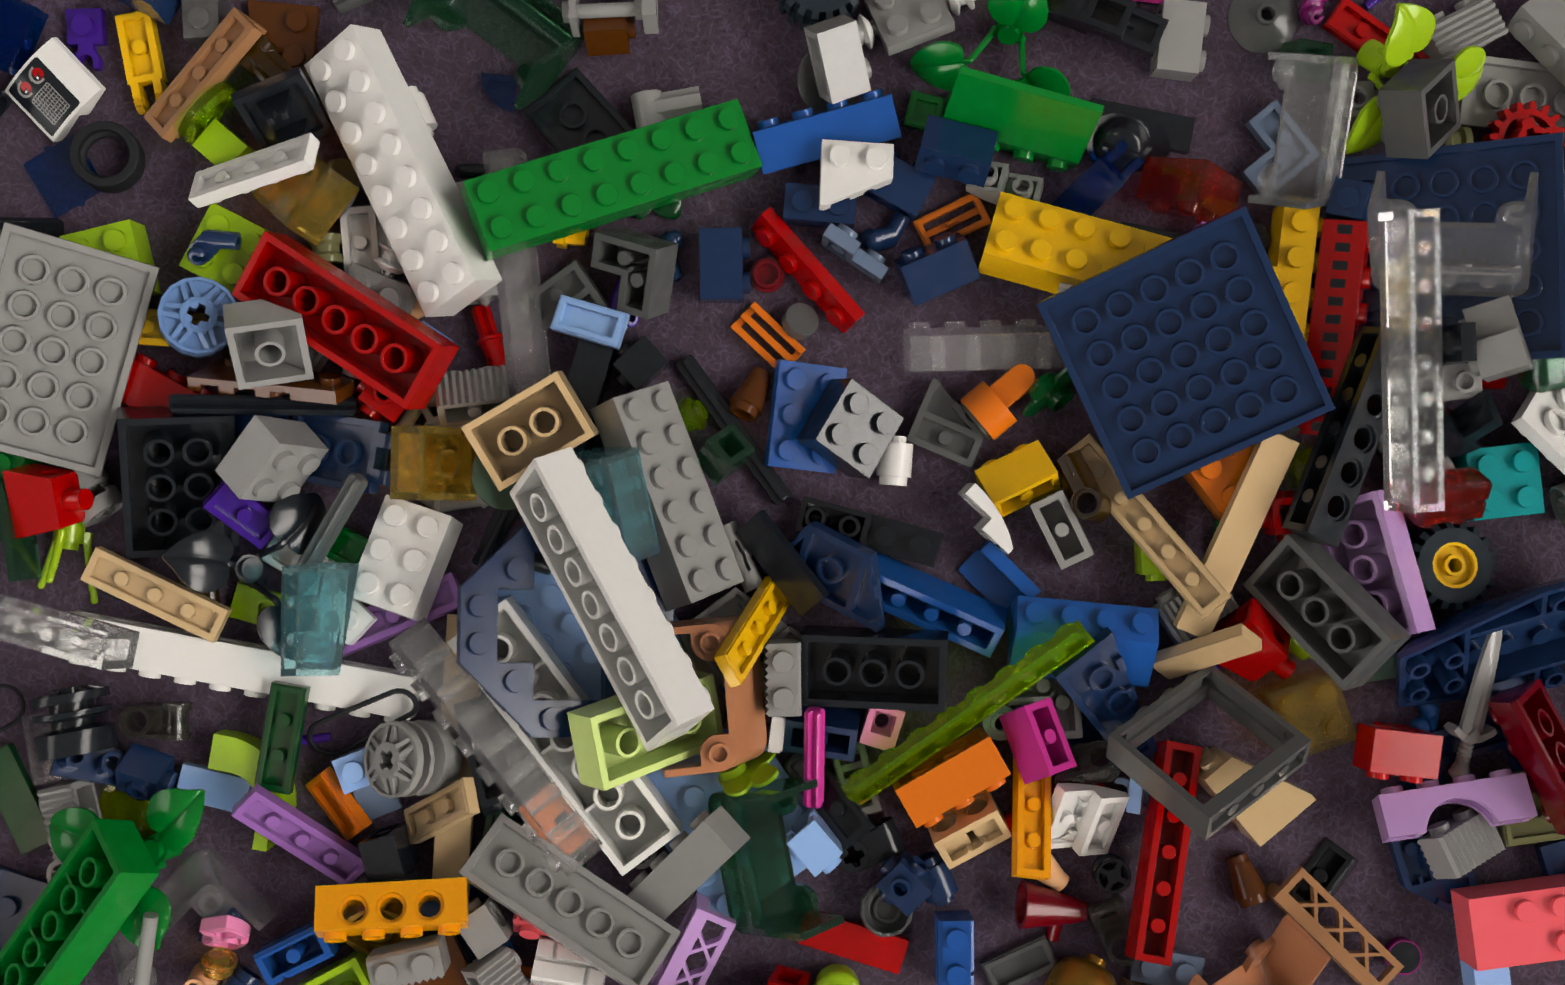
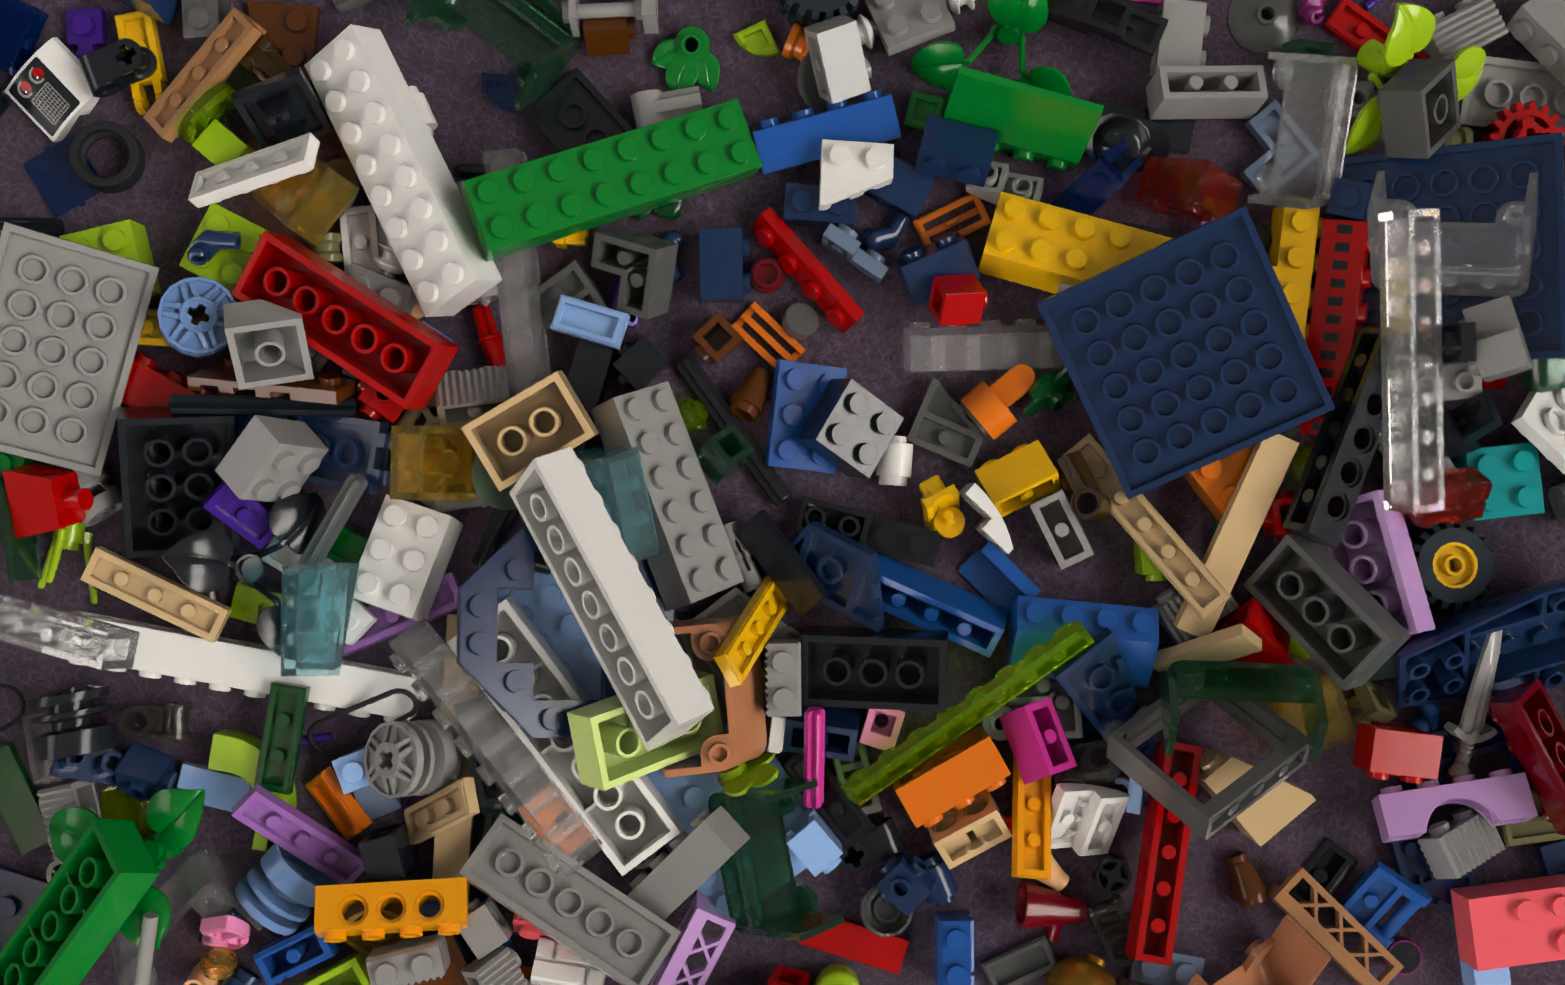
none -> black piece [78,38,157,98]
none -> medium blue wheel [235,843,336,936]
none -> green plate [651,26,720,91]
none -> reddish brown brick [692,312,744,365]
none -> lime tile [733,20,780,57]
none -> orange wheel [782,23,809,63]
none -> yellow hips [919,475,965,538]
none -> red brick [928,274,988,327]
none -> light grey brick [1146,65,1268,120]
none -> clear green windscreen [1159,660,1329,762]
none -> blue plate [1334,860,1432,949]
none -> olive tile [1346,681,1397,724]

